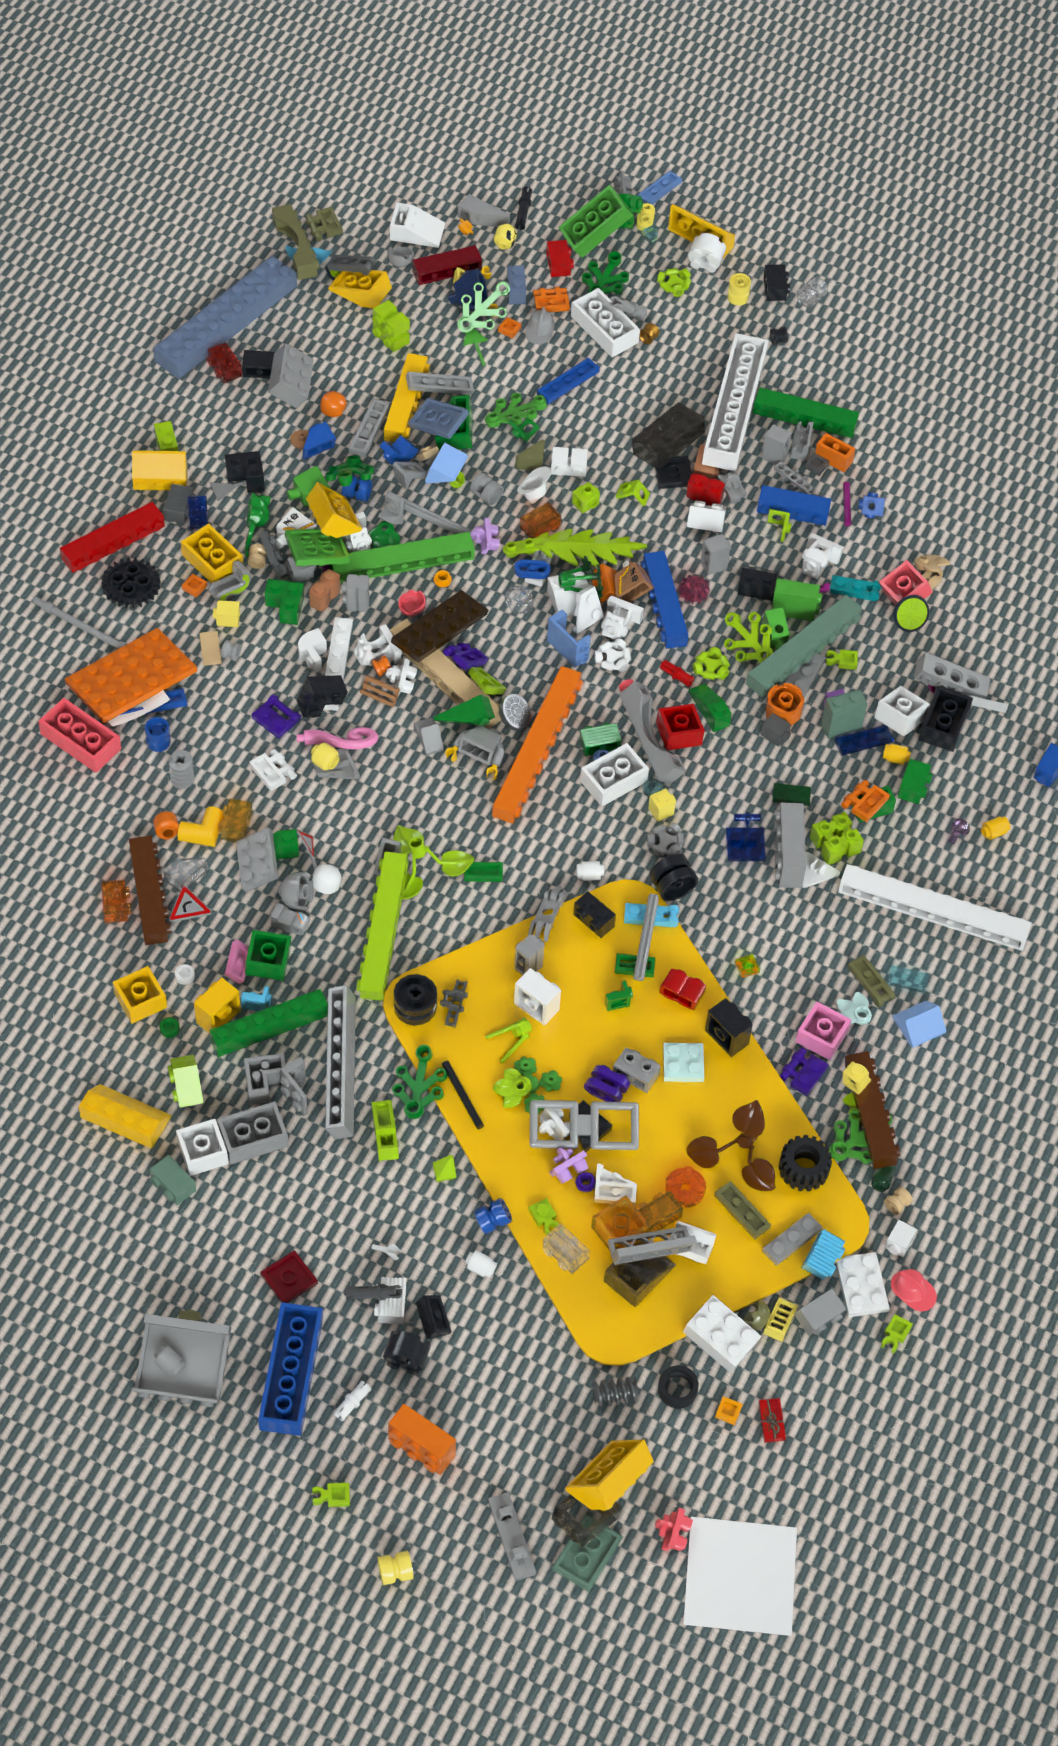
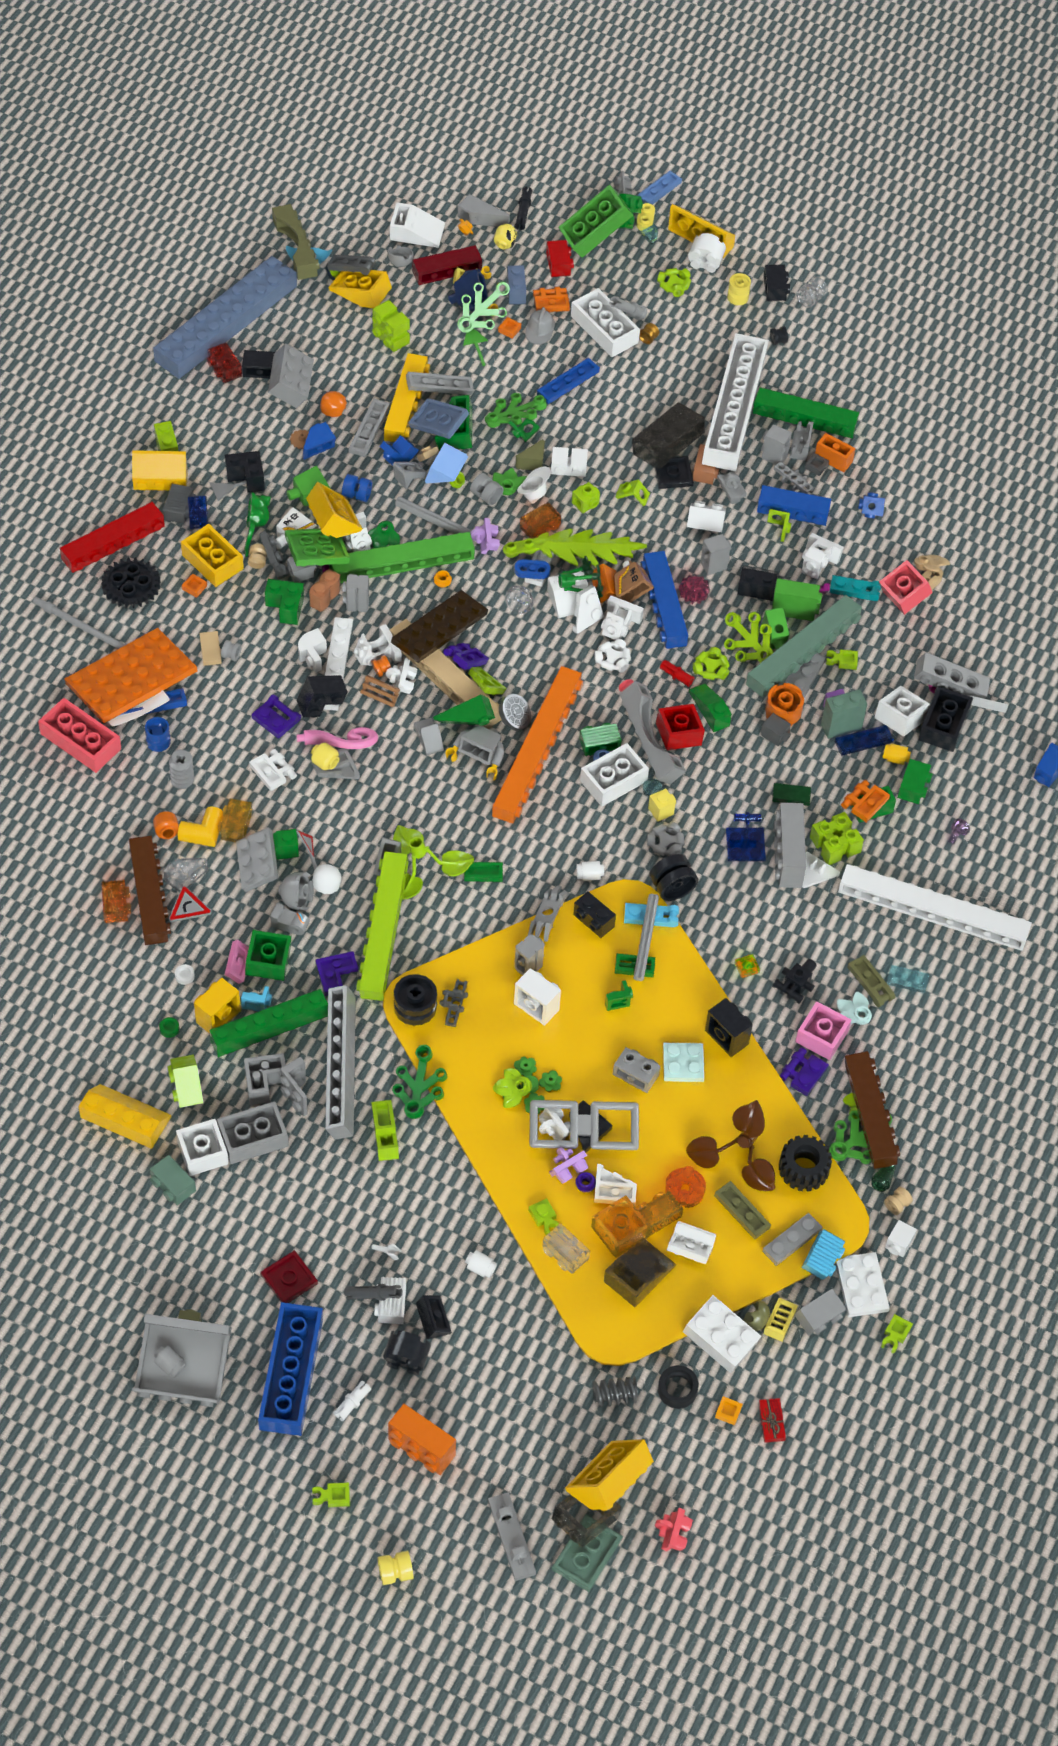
yellow brick [112,966,167,1024] -> none
light grey animal [208,561,251,602] -> none
light yellow brick [213,600,240,627] -> none
olive plate [305,207,343,241] -> none
green plant [325,455,374,486] -> none
light grey slope [378,491,404,524] -> none
coral hair [398,589,426,617] -> none
lime slope [433,1155,456,1182] -> none
black bar [442,1061,484,1129] -> none
blue wheel [475,1198,512,1234] -> none
lime plant [485,1018,532,1063] -> none
medium blue panel [547,609,591,668] -> none
green plant [582,251,629,294] -> none
dark purple brick [584,1065,630,1102] -> none
light grey fence [607,1226,697,1265] -> none
red brick [659,968,706,1010] -> none
white sticker [683,1517,797,1636] -> none
red brick [686,474,725,506] -> none
magenta bar [843,481,851,527] -> none
light yellow brick [843,1061,871,1095] -> none
coral piece [891,1269,937,1312] -> none
light blue slope [892,1001,946,1048] -> none
lime wheel [893,595,929,632] -> none
yellow brick [981,816,1011,840] -> none
none -> dark purple plate [315,951,358,996]
none -> bright green plate [493,468,527,495]
none -> black piece [772,959,817,1004]

